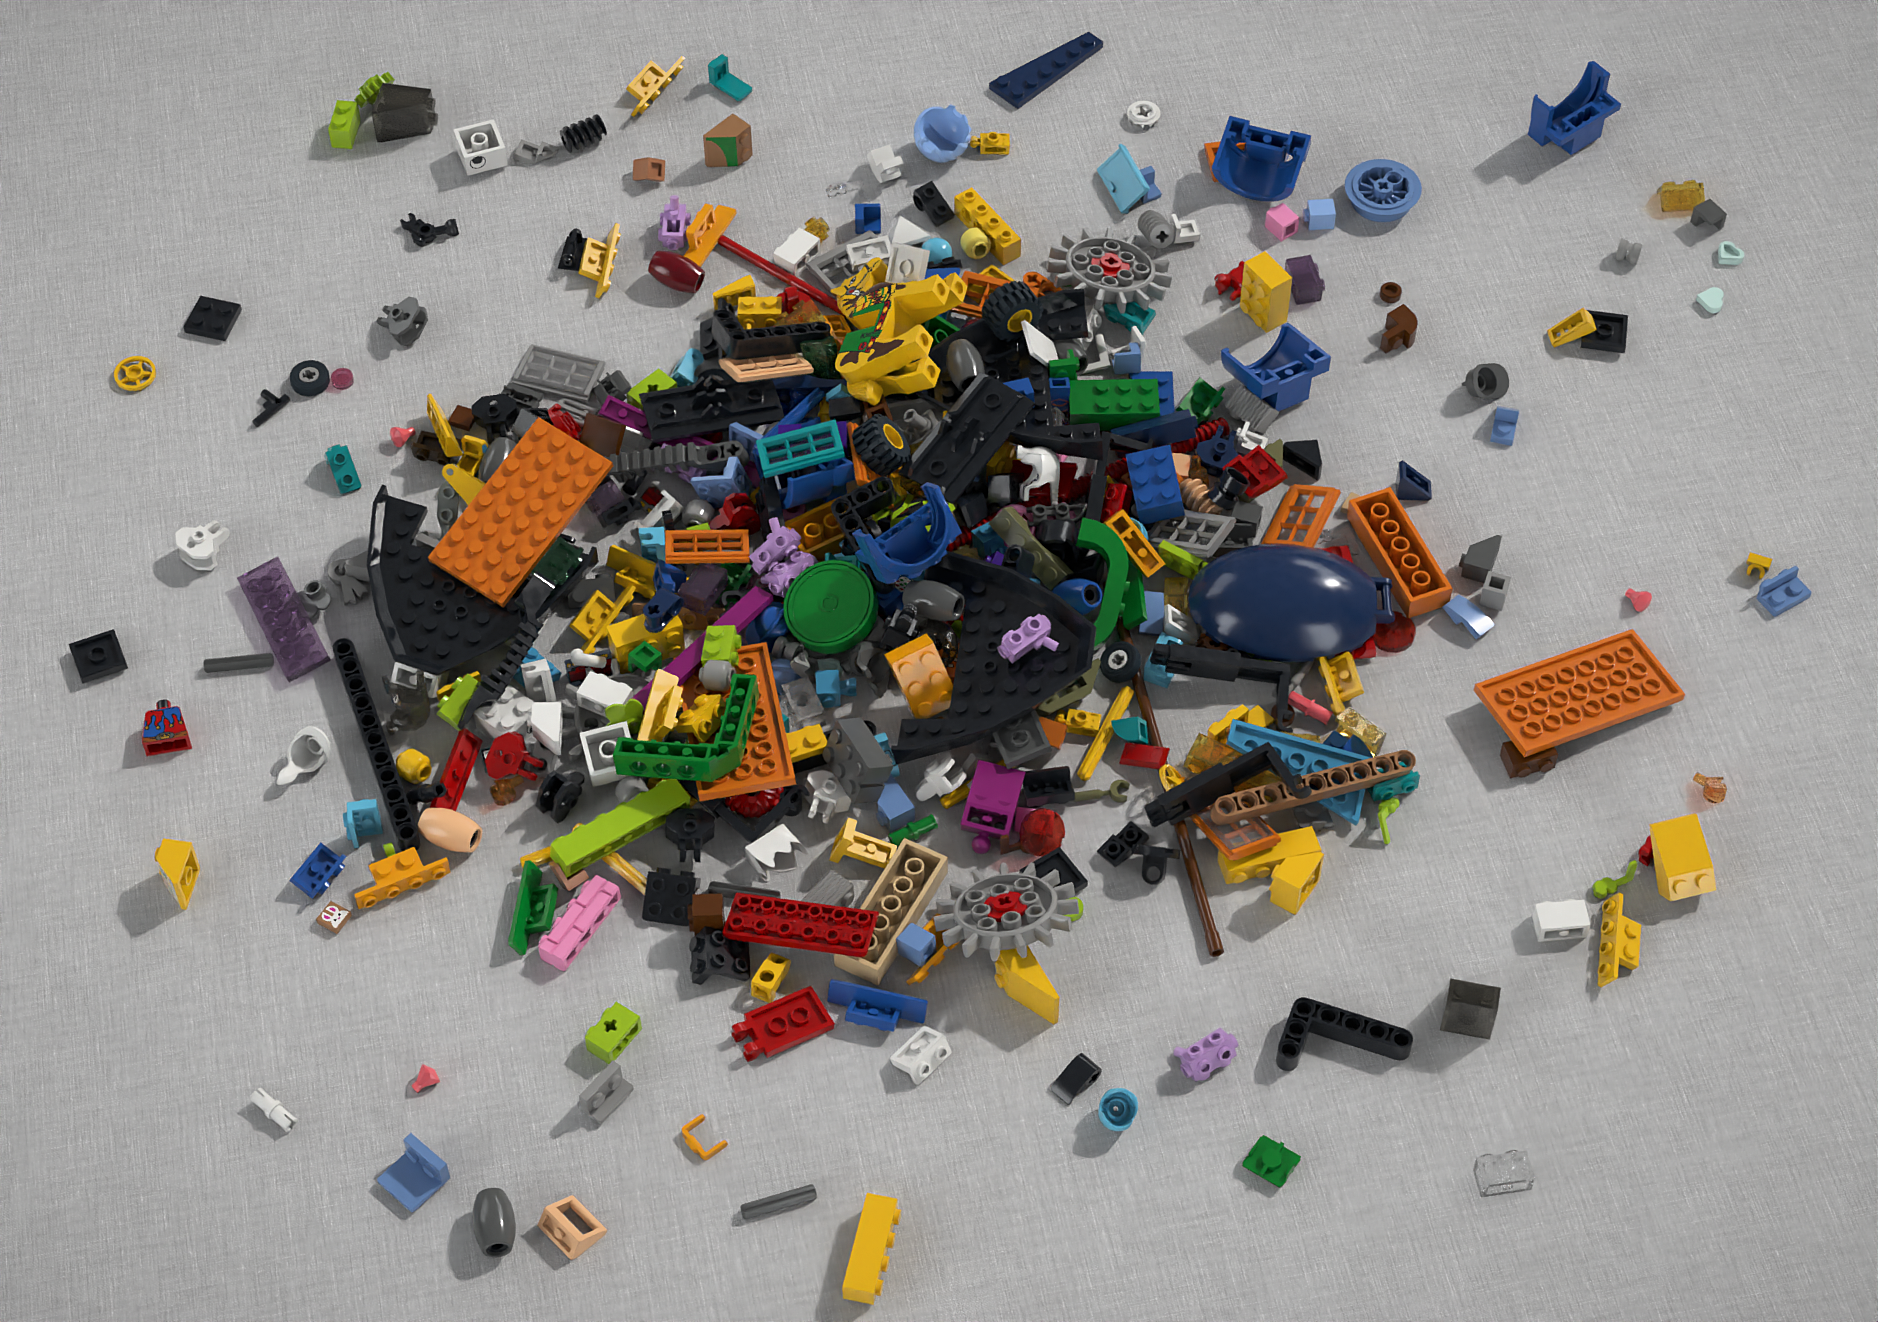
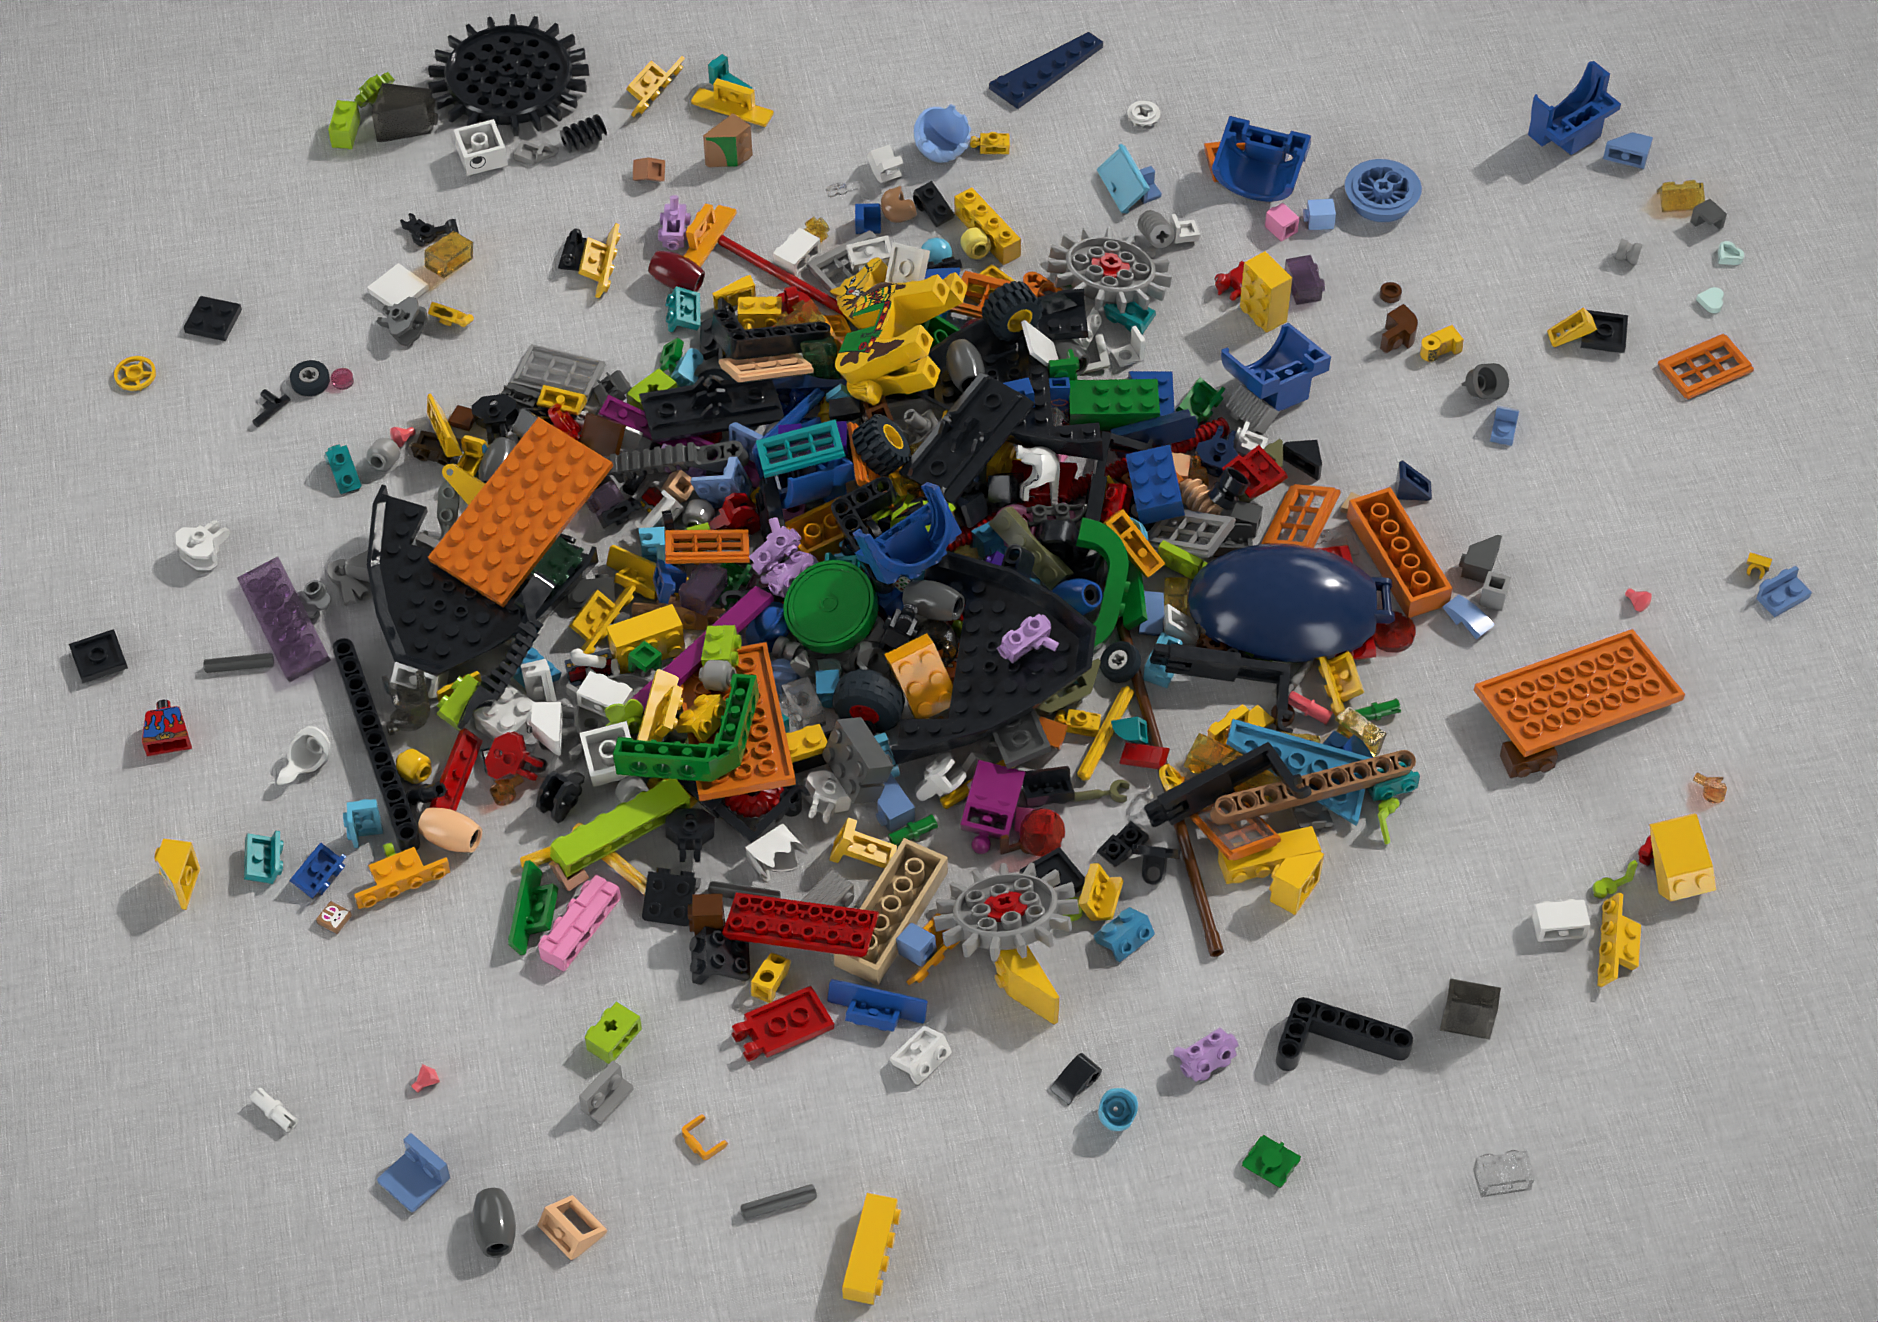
dark blue piece [643,587,684,633] -> none
white slope [888,216,931,248] -> none
medium blue panel [1112,342,1141,374] -> none
none -> teal bracket [244,830,284,884]
none -> white tile [367,263,429,307]
none -> light grey head [367,437,400,471]
none -> clear yellow brick [424,231,473,278]
none -> black gear [428,14,590,137]
none -> yellow piece [428,302,474,327]
none -> yellow slope [536,385,587,416]
none -> green plate [659,337,684,377]
none -> light nougat brick [661,469,694,503]
none -> teal bracket [666,286,701,333]
none -> yellow bracket [691,78,774,127]
none -> black wheel [832,669,905,733]
none -> medium nougat helmet [881,186,917,223]
none -> yellow bracket [1078,863,1124,921]
none -> dark azure bracket [1093,907,1155,962]
none -> green pin [1351,698,1401,725]
none -> yellow leg [1420,325,1464,362]
none -> medium blue slope [1603,132,1653,169]
none -> orange piece [1658,334,1754,400]

